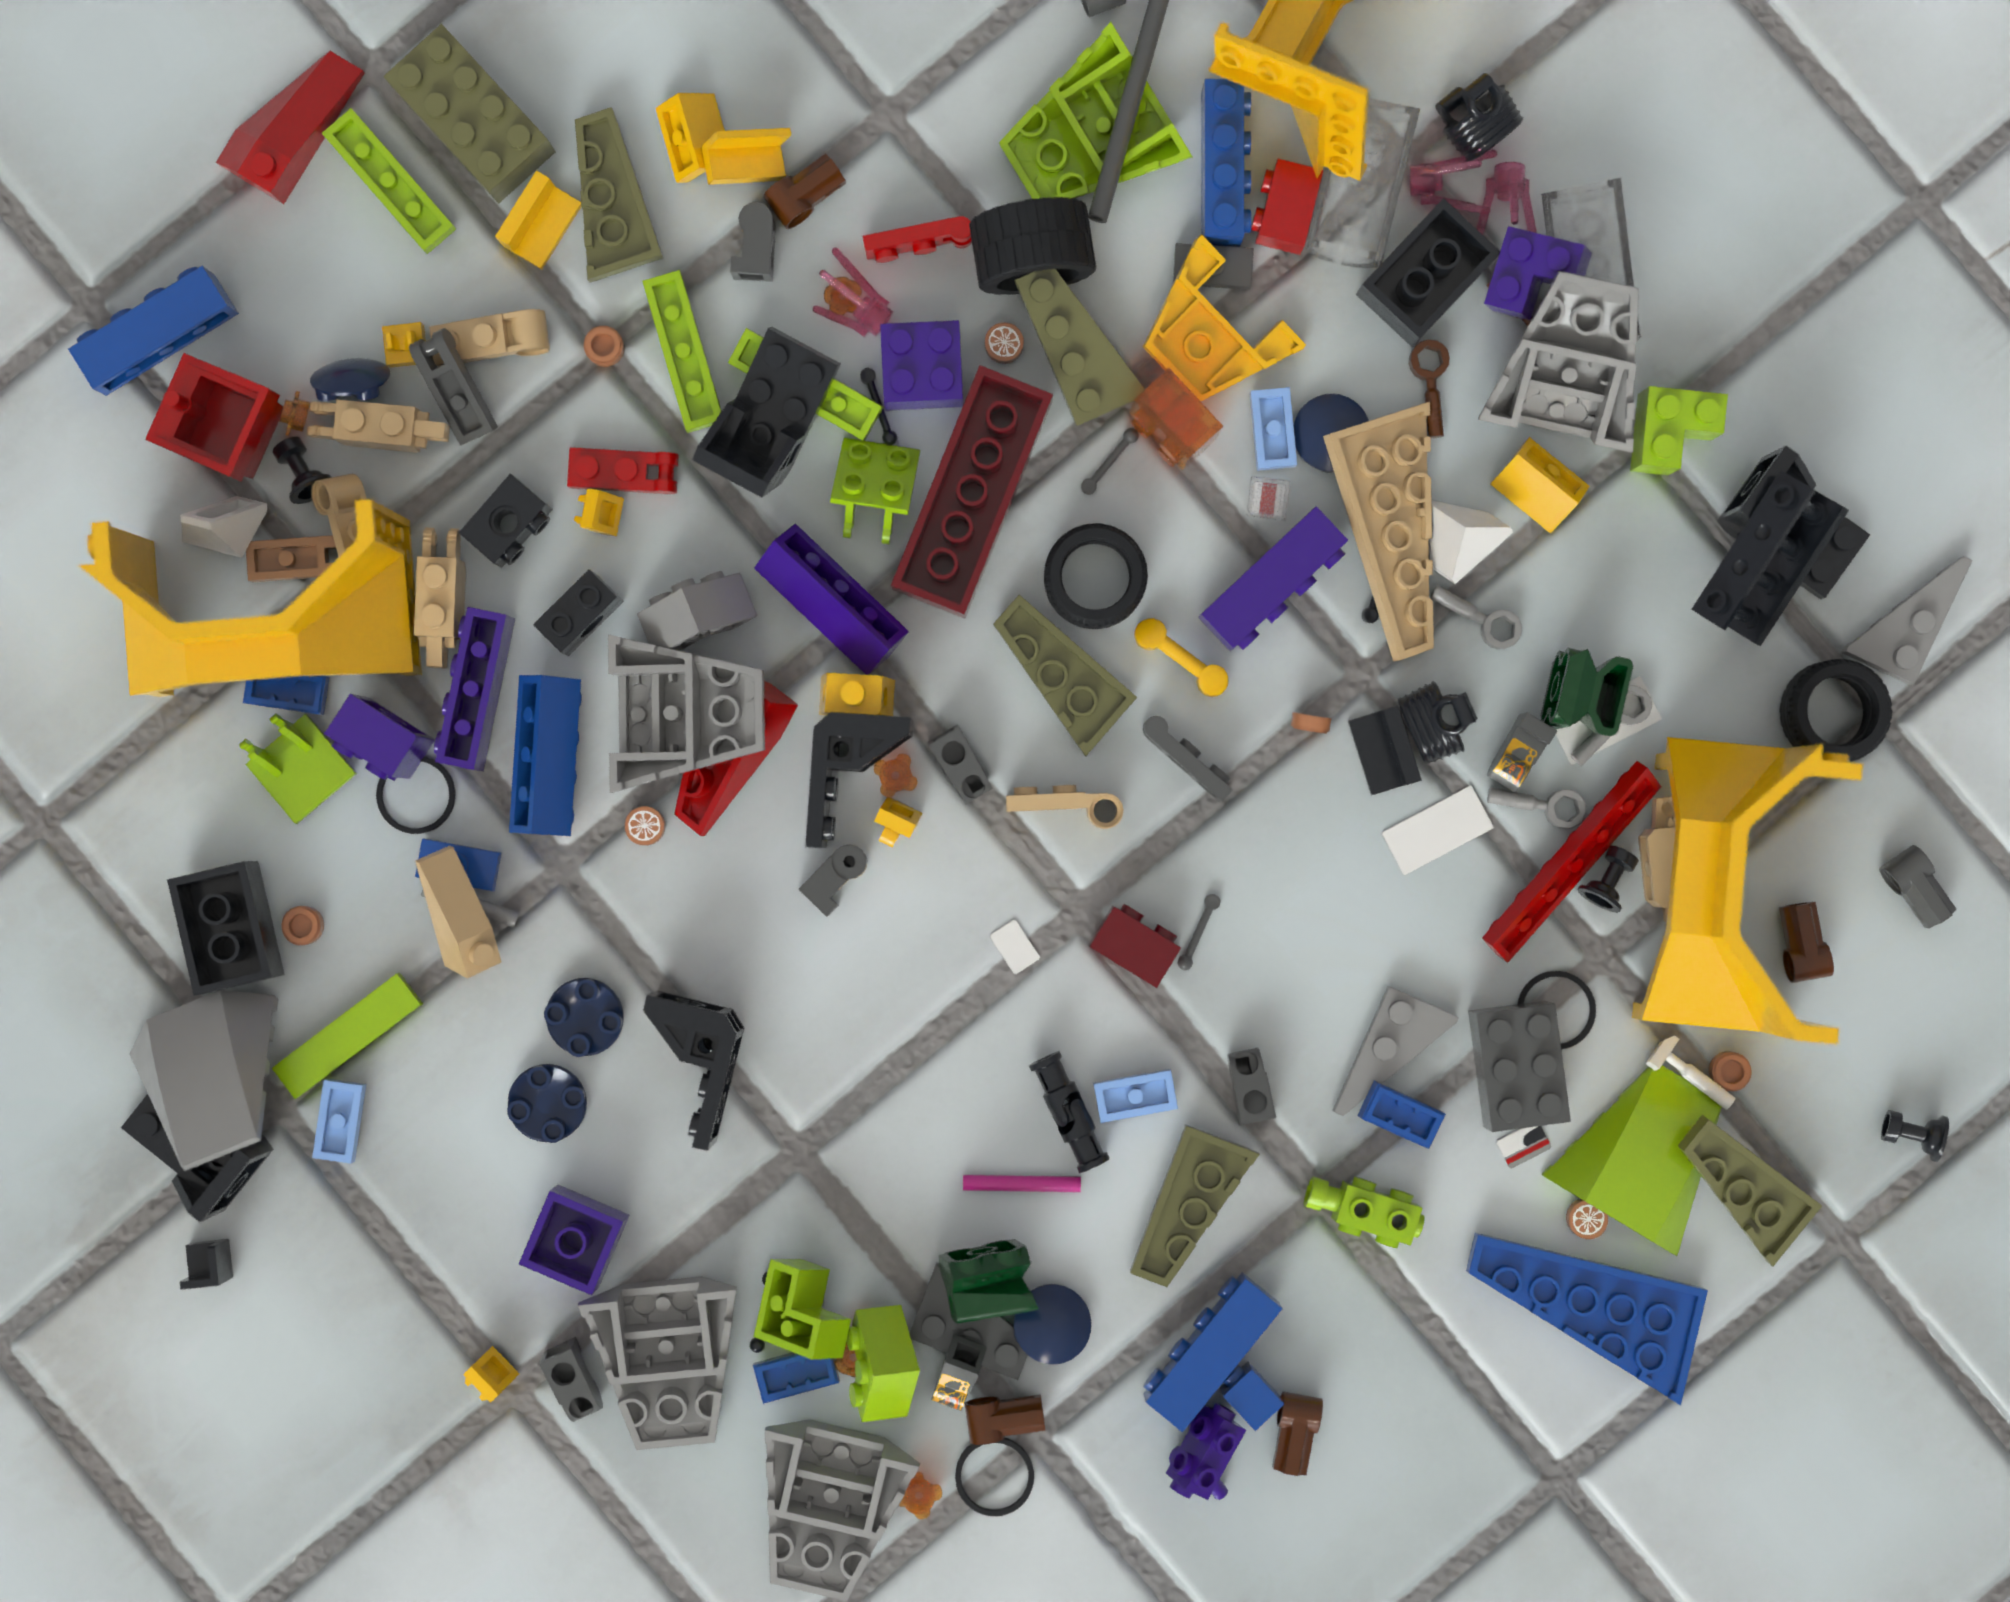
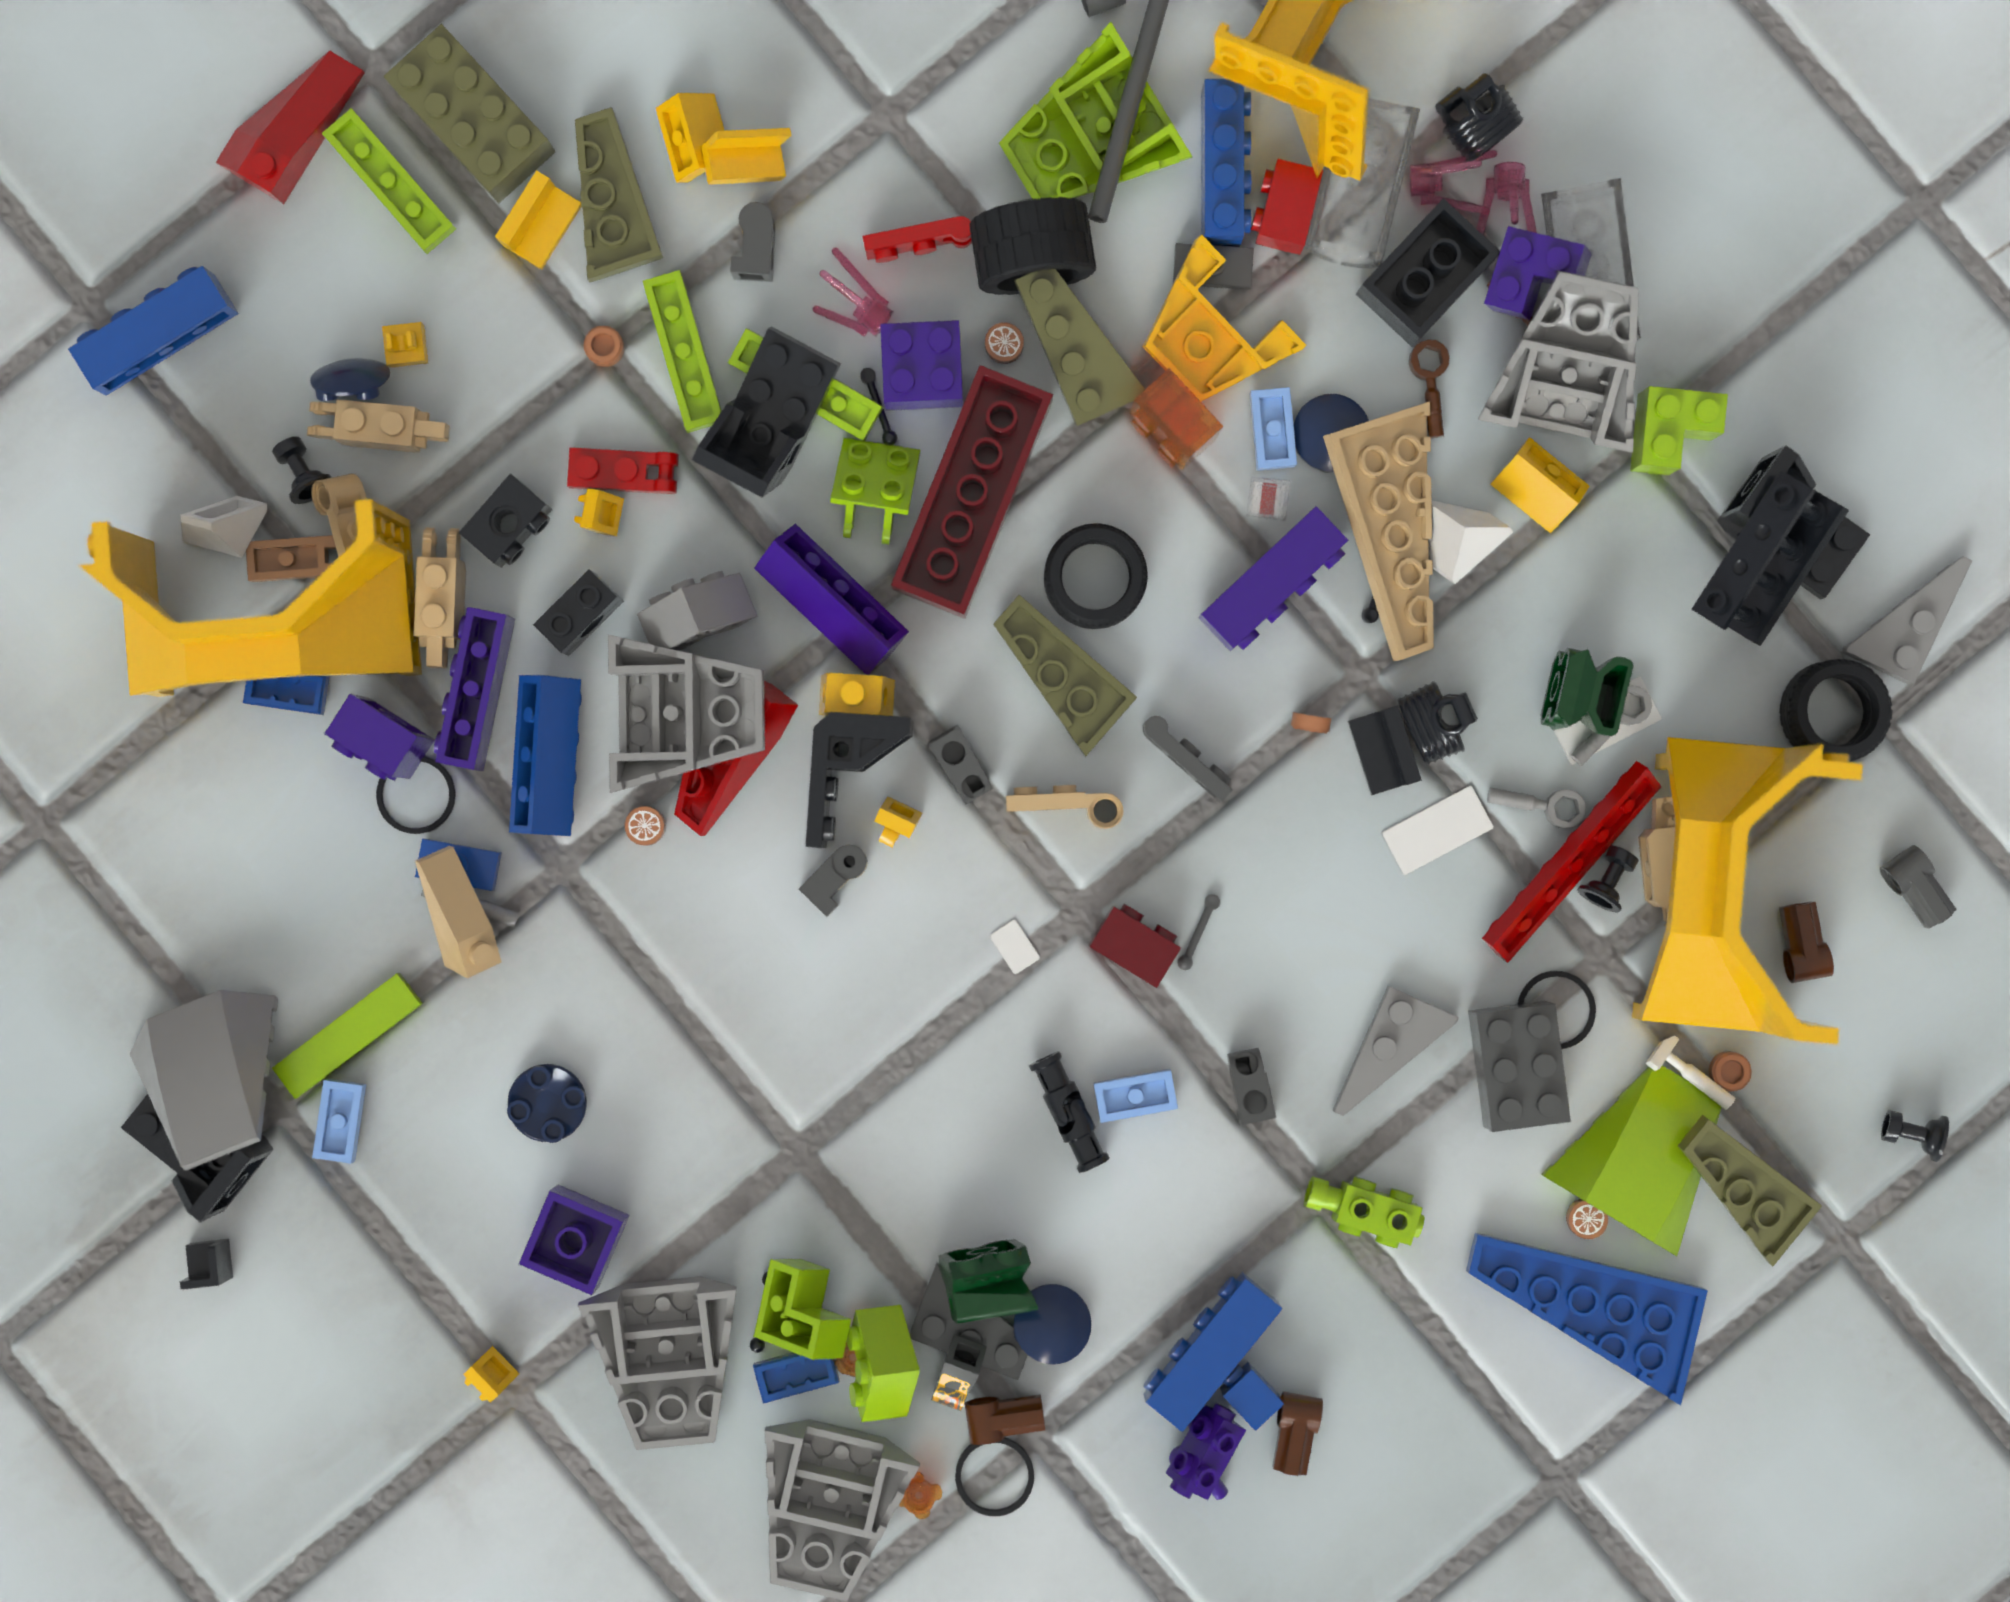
red piece [145,353,285,482] -> none
black brick [167,861,285,996] -> none
lime plate [239,713,357,824] -> none
clear orange plate [280,391,310,436] -> none
nougat tile [281,906,324,945] -> none
dark grey plate [409,328,498,446] -> none
tan plate [429,309,550,366] -> none
dark grey leg [539,1337,603,1422] -> none
dark blue dish [544,978,624,1057] -> none
black bracket [643,990,745,1151] -> none
reddish brown piece [763,154,846,229] -> none
clear orange plate [824,277,862,315] -> none
clear orange plate [874,754,918,797] -> none
dark pink bar [963,1175,1081,1192] -> none
dark grey hinge [1081,428,1139,495] -> none
olive wing [1130,1124,1260,1287] -> none
yellow bar [1134,618,1229,697] -> none
blue plate [1357,1080,1446,1149] -> none
light grey piece [1430,585,1522,650] -> none
dark grey leg [1487,712,1557,792] -> none
sticker [1497,1126,1551,1168] -> none

